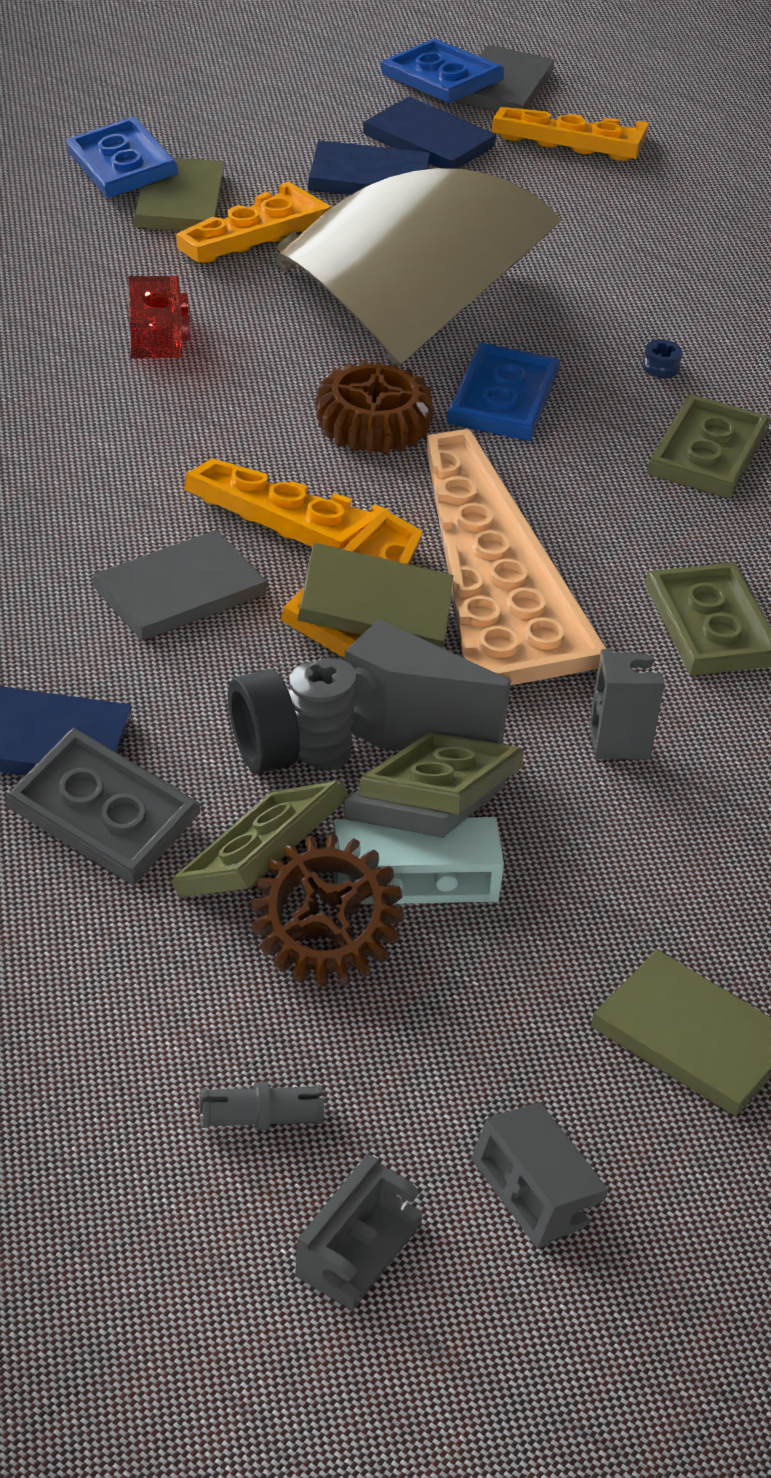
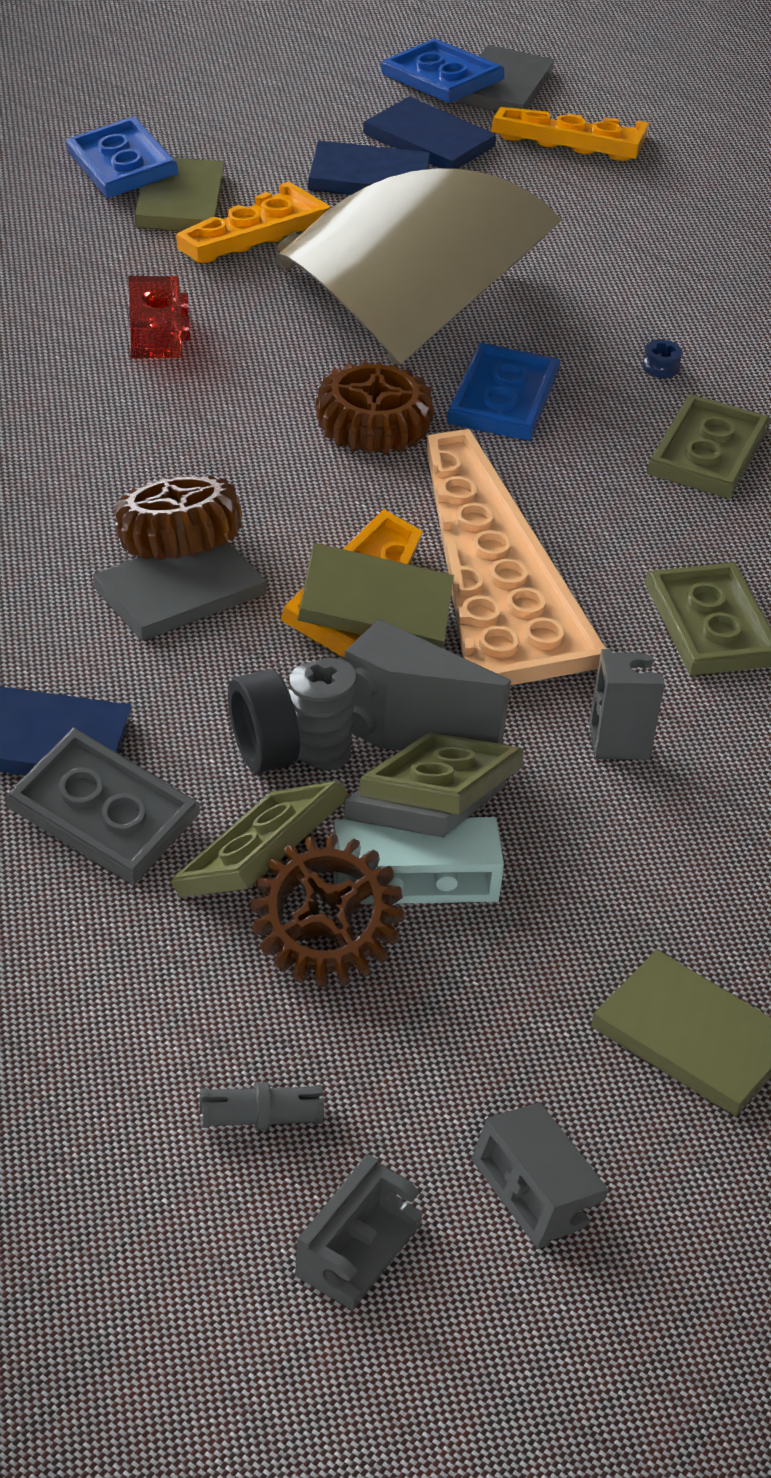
light orange wing [184,458,389,549] -> none
none -> reddish brown gear [114,474,243,560]

